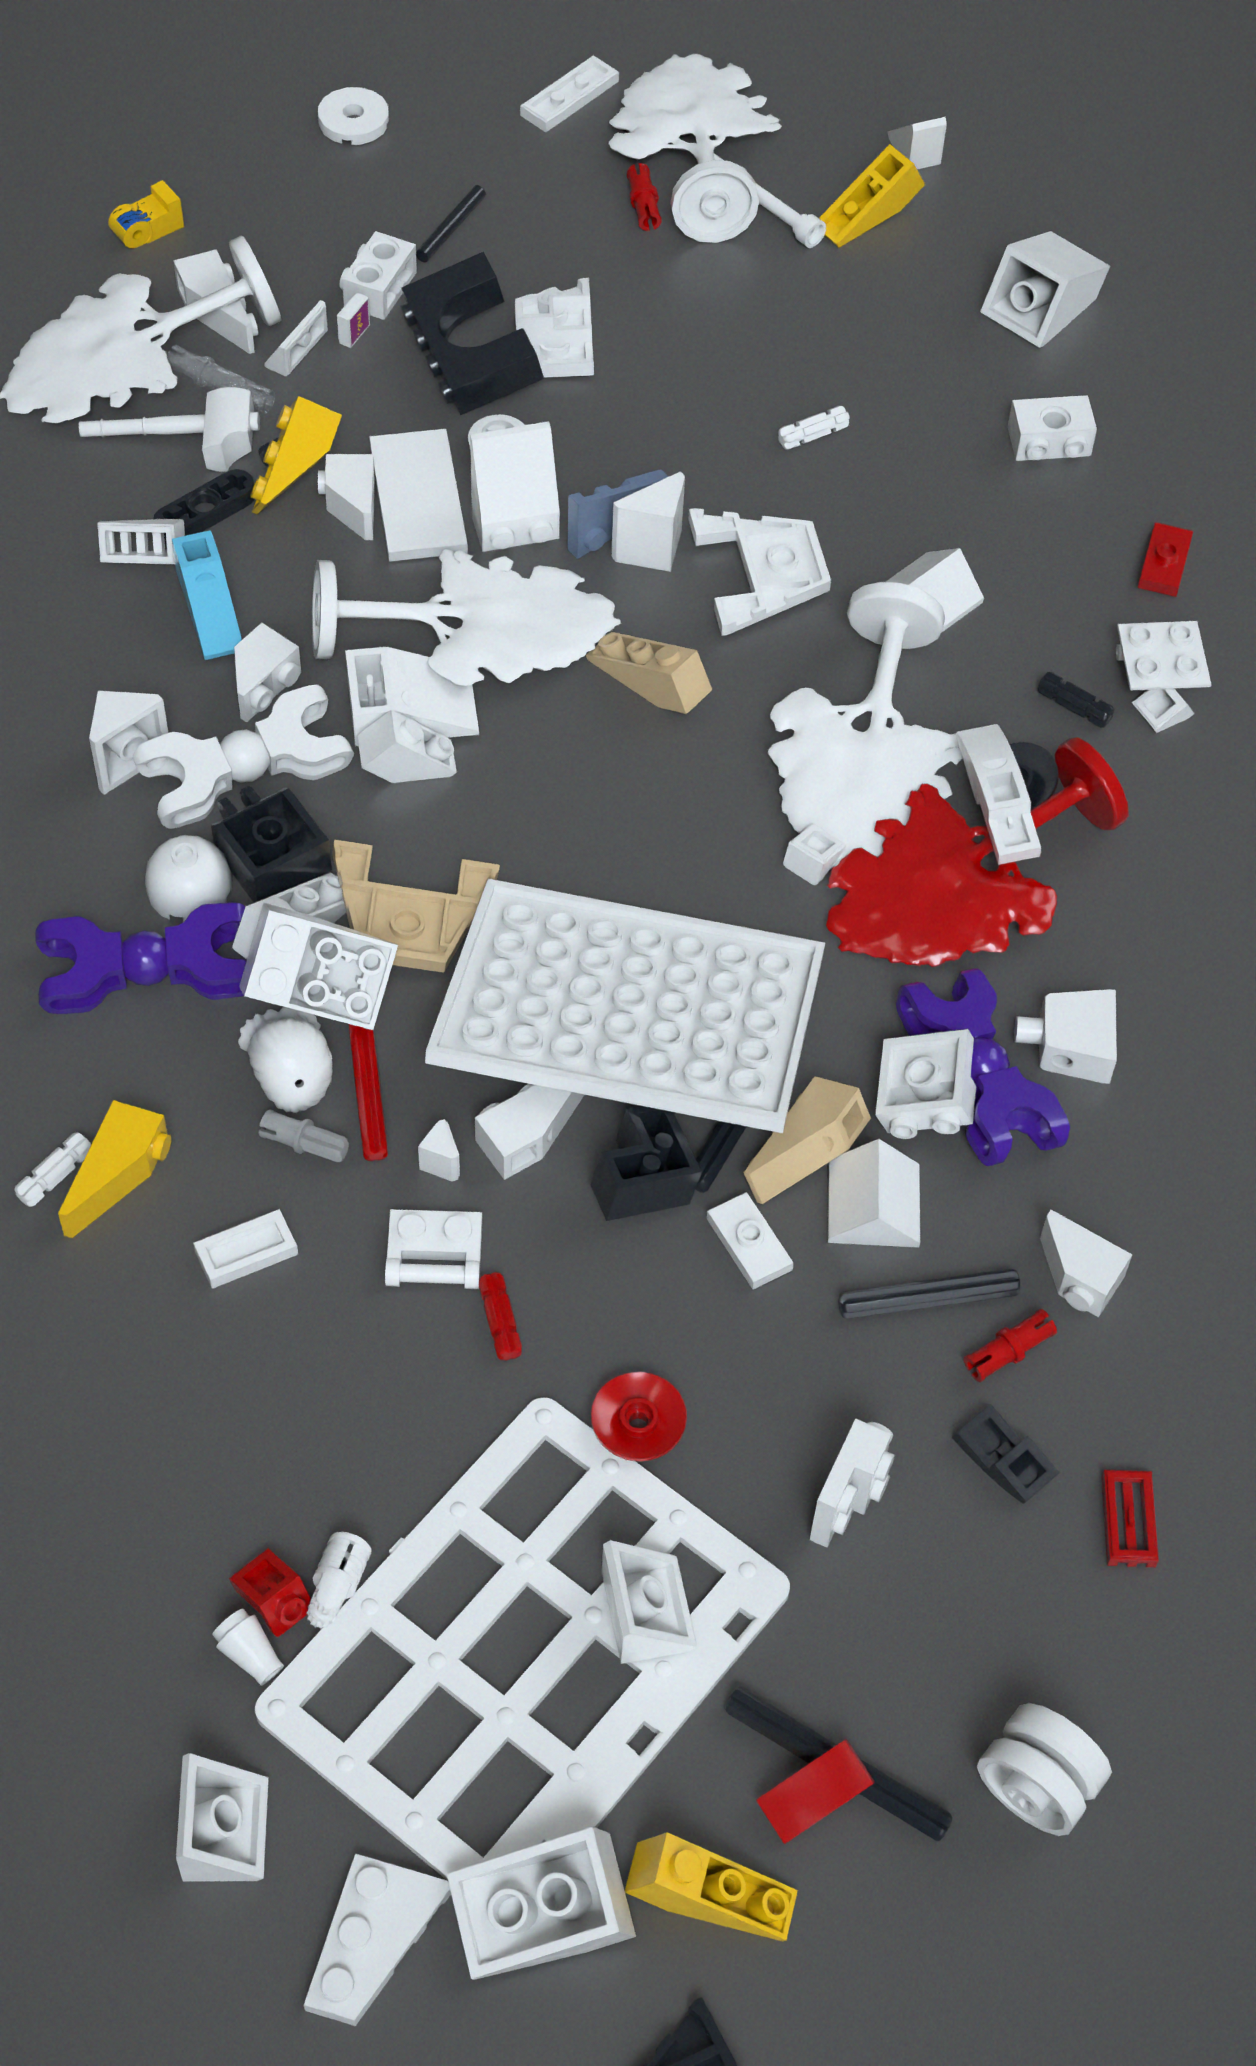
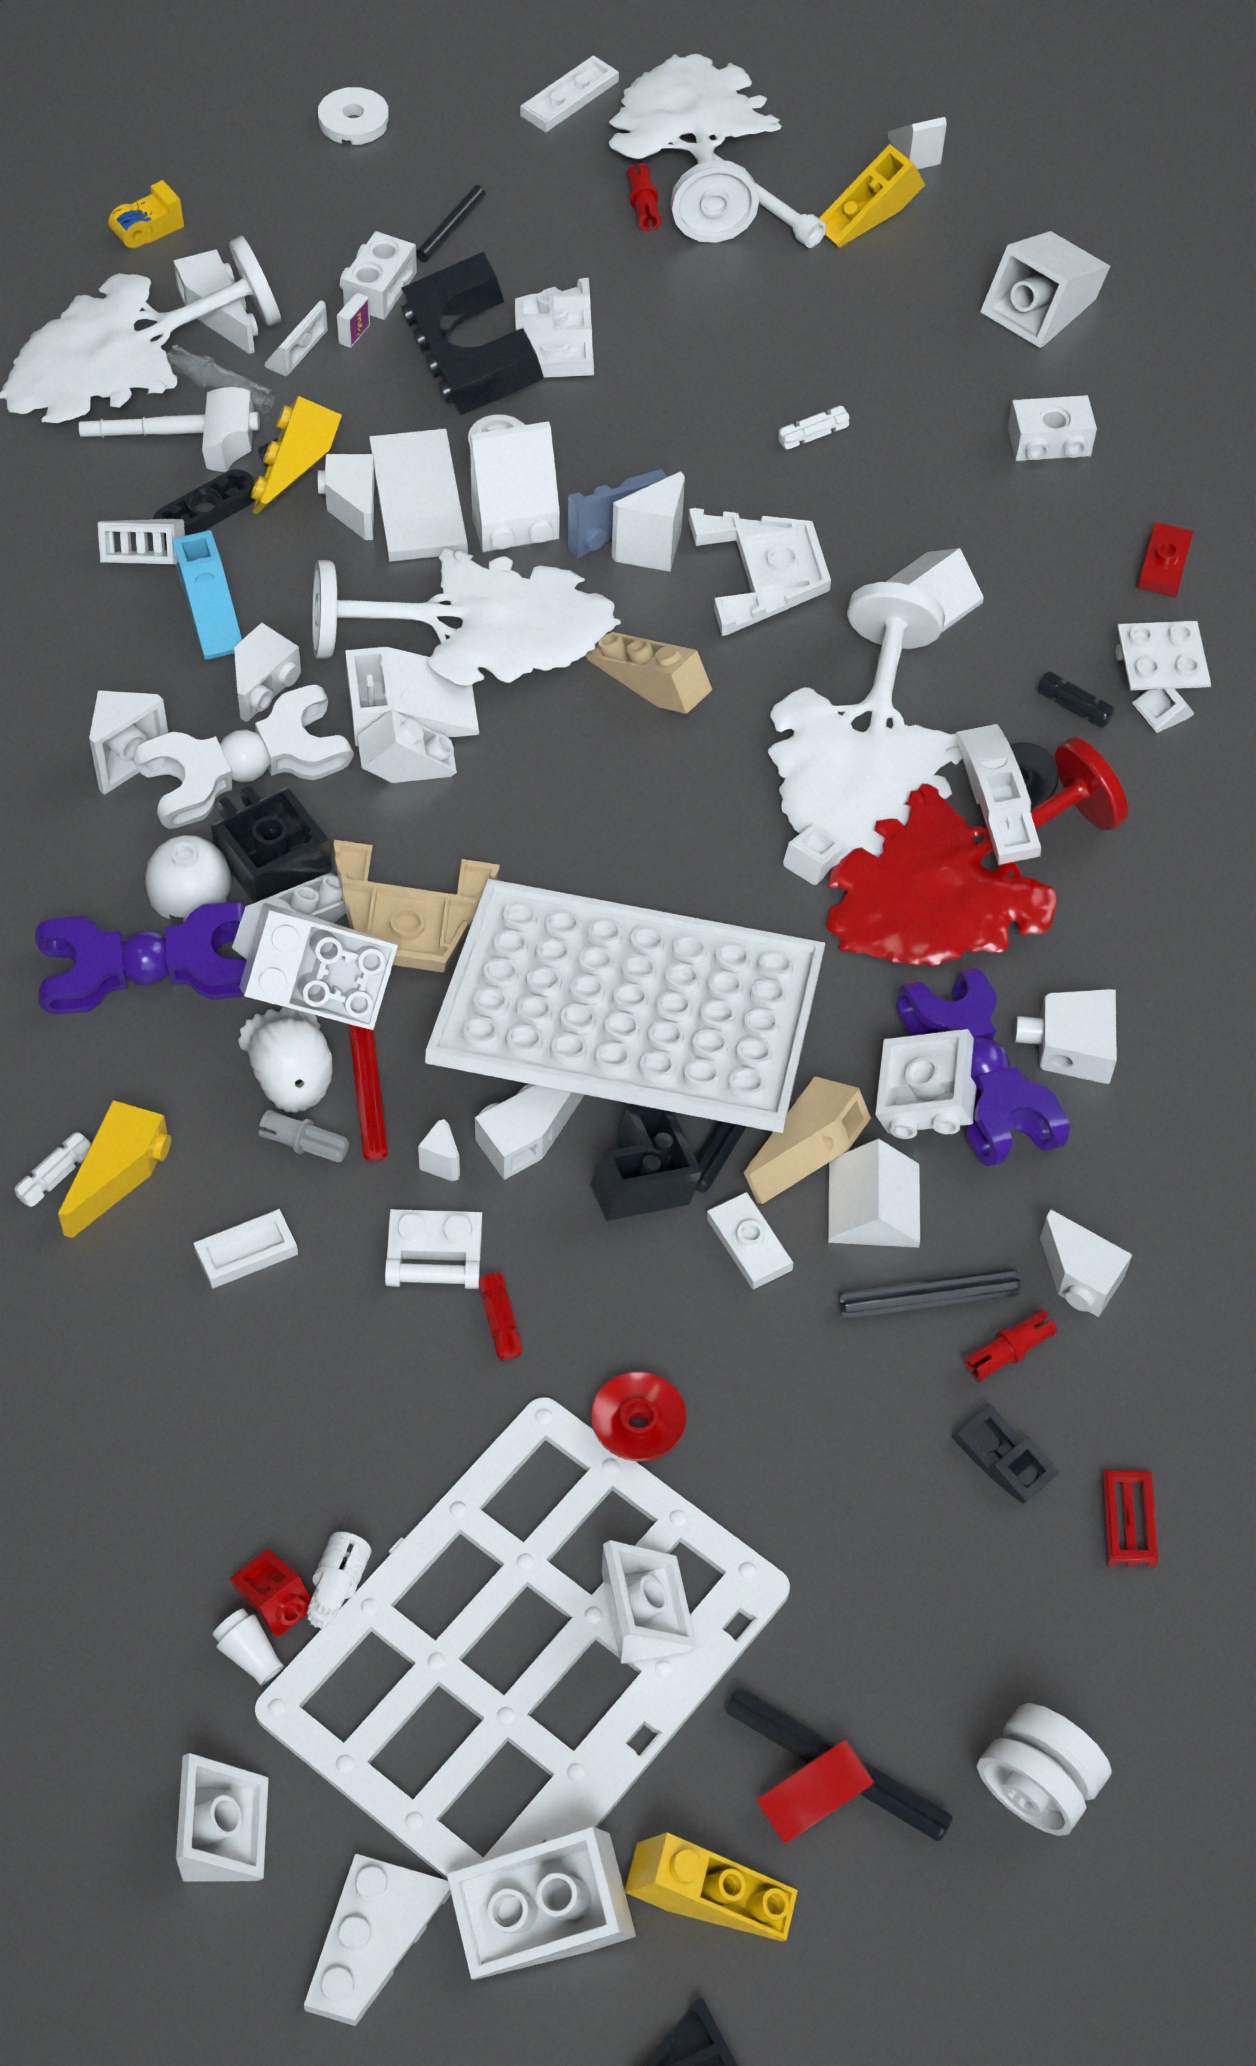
white plate [810,1419,895,1548] -> none

